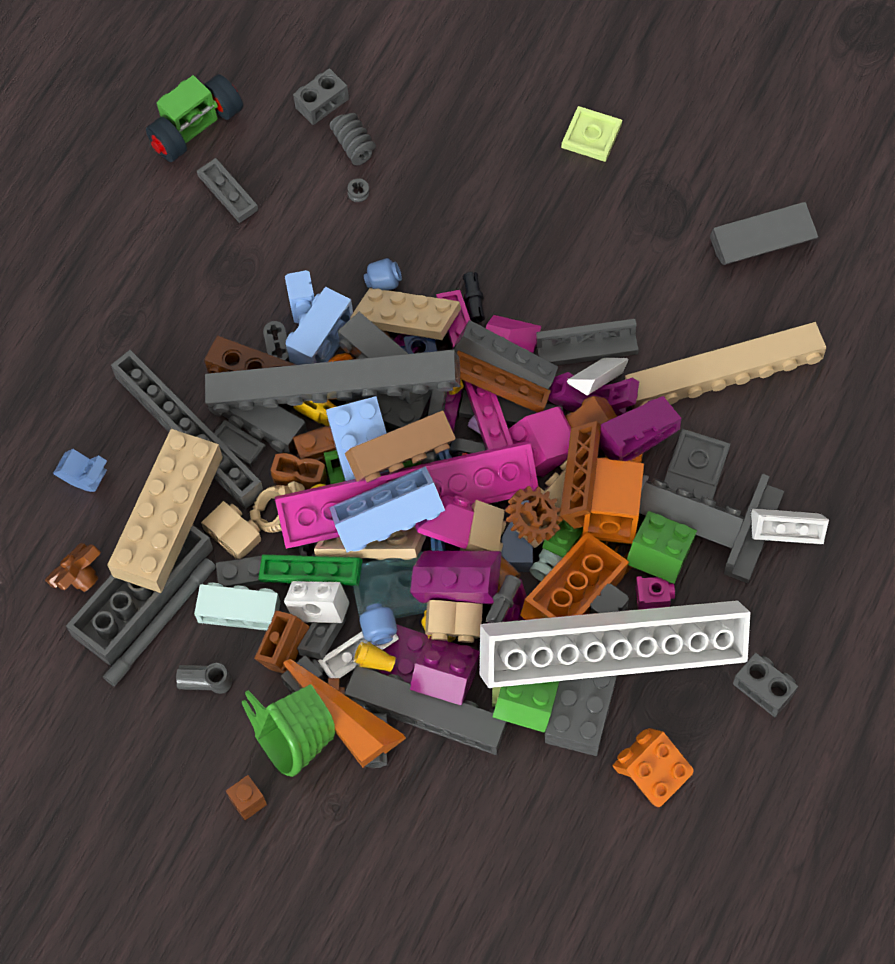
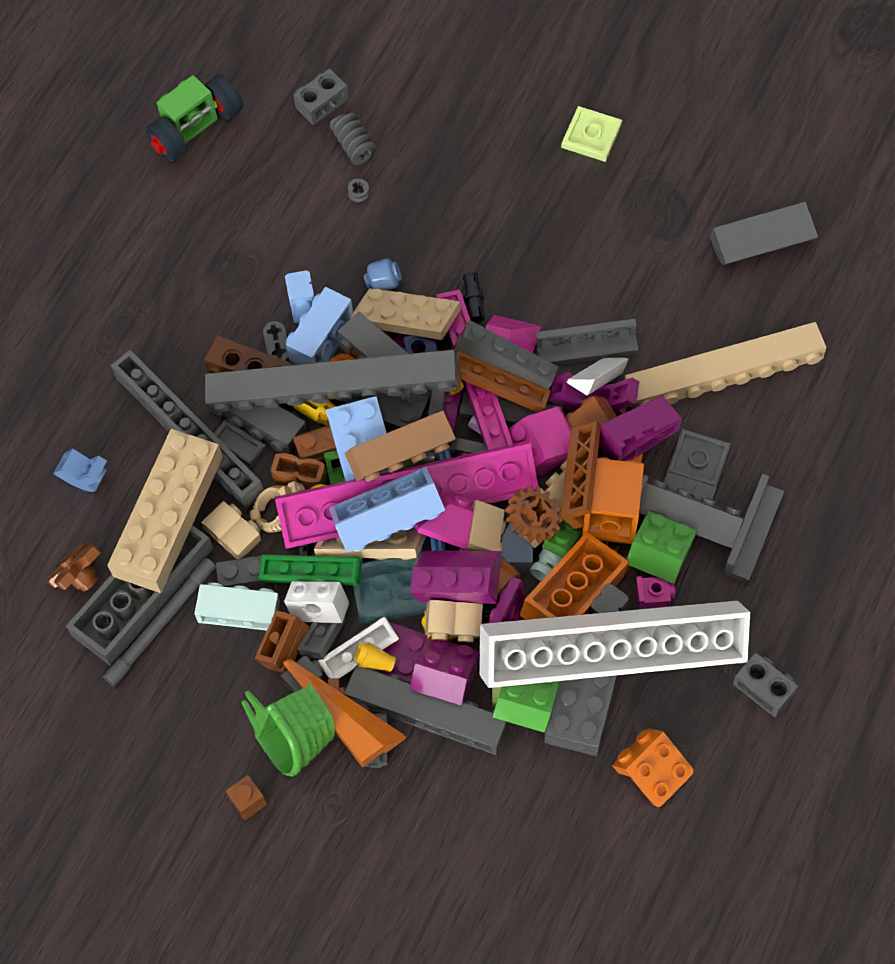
dark grey piece [176,663,232,694] -> none
dark grey plate [197,158,258,223] -> none
medium blue head [359,603,397,645] -> none
dark grey axle [486,575,521,623] -> none
white slope [751,509,829,544] -> none

